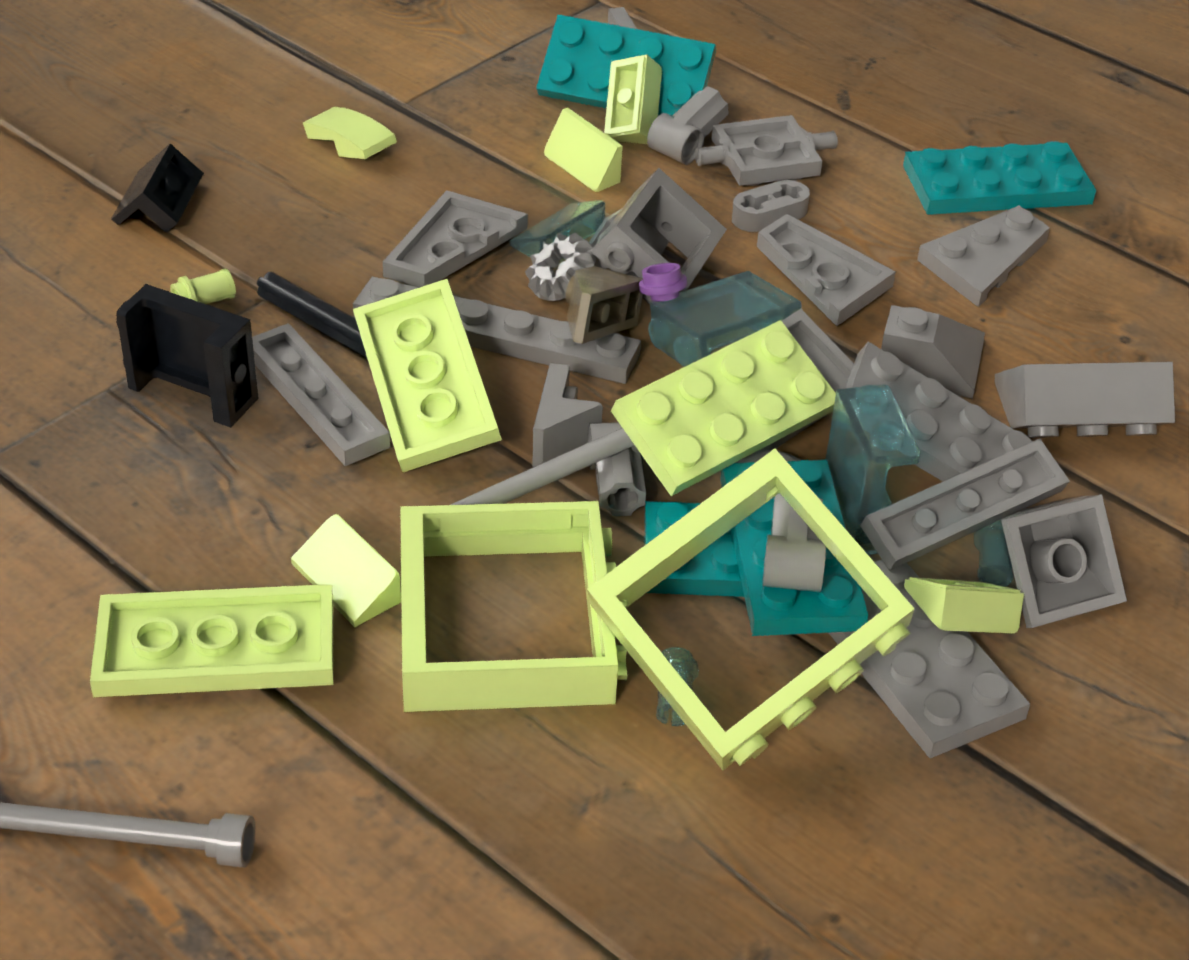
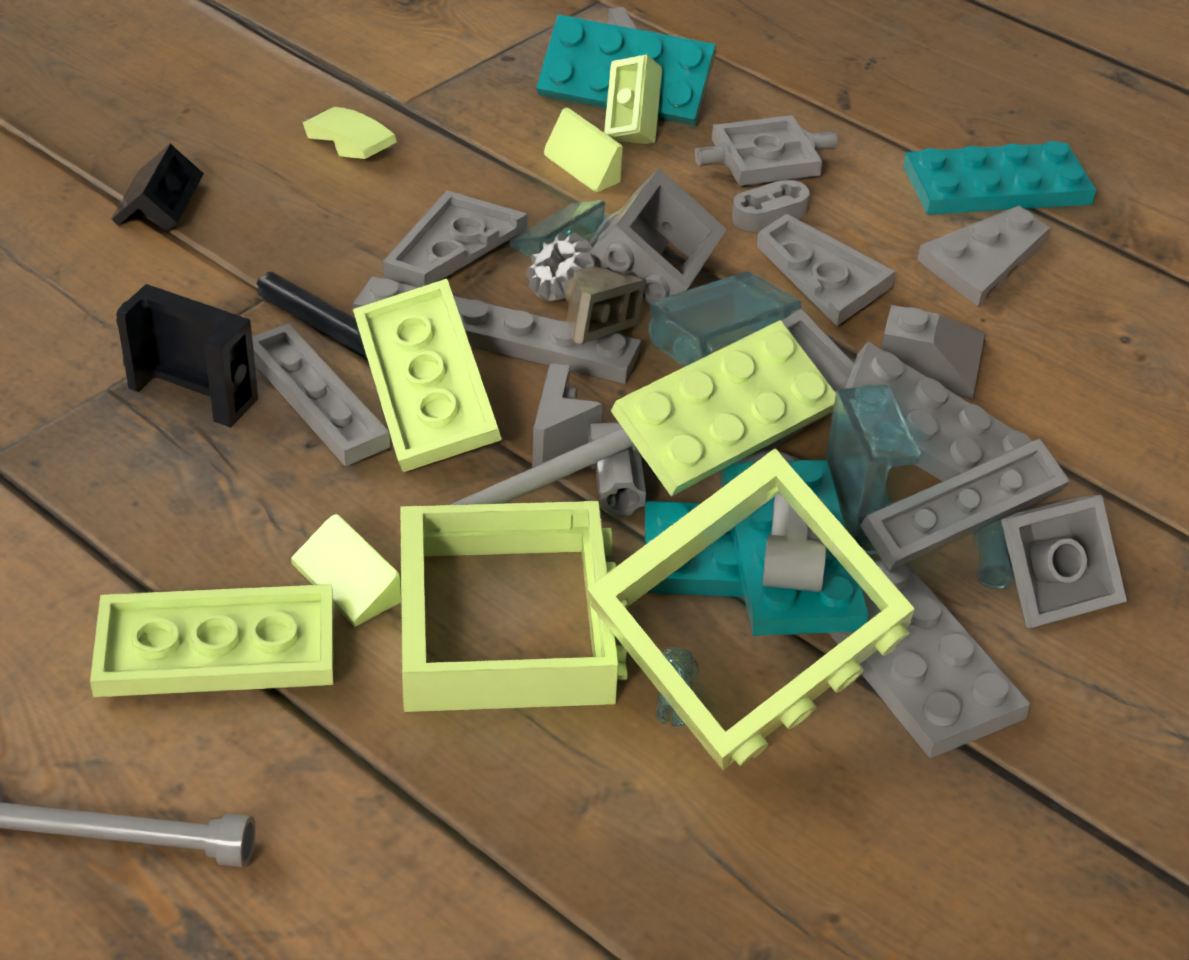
yellowish green pin [170,269,236,304] -> none
medium lavender plate [639,263,688,302] -> none
light grey piece [647,86,728,165] -> none
yellowish green slope [904,577,1024,634] -> none
light grey slope [994,362,1175,438] -> none

